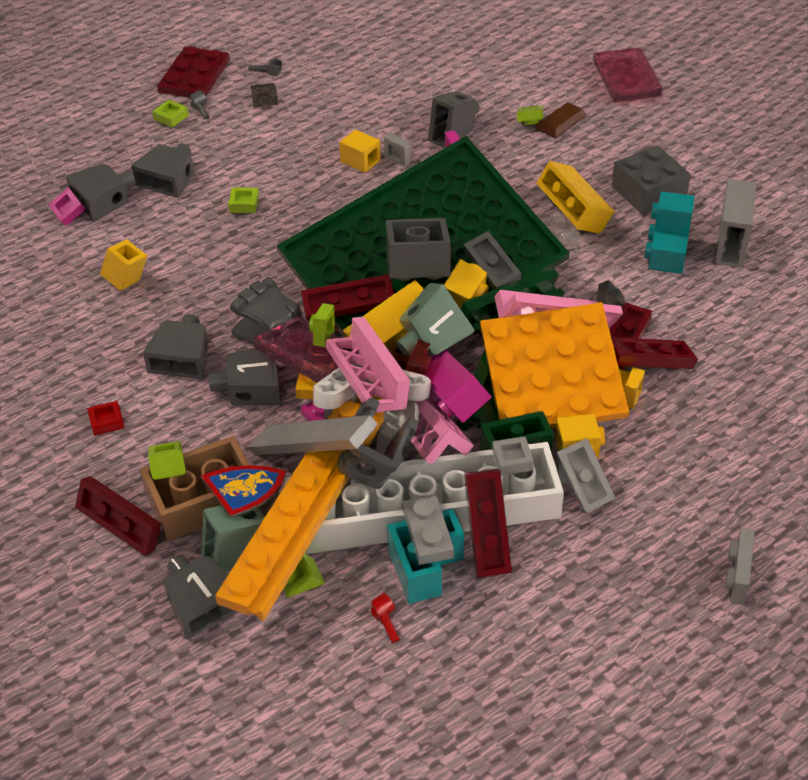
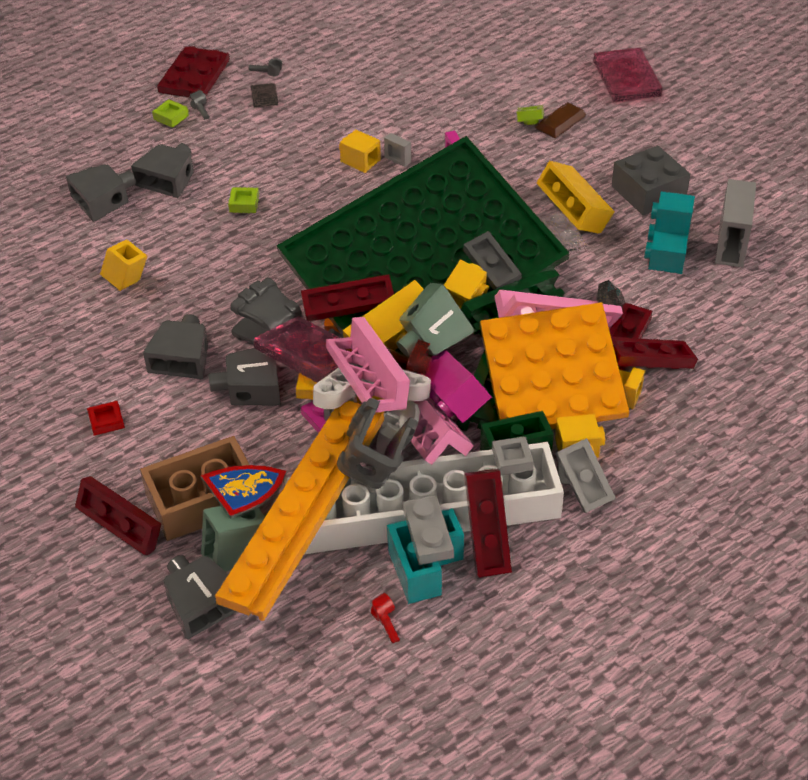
dark pink plate [48,187,87,225] -> none
lime slope [148,441,186,480] -> none
light grey tile [247,415,377,455] -> none
lime slope [283,553,325,598] -> none
lime plate [309,303,334,347] -> none
dark grey brick [386,218,451,281] -> none
dark grey torso [428,91,480,148] -> none
light grey plate [725,528,755,605] -> none

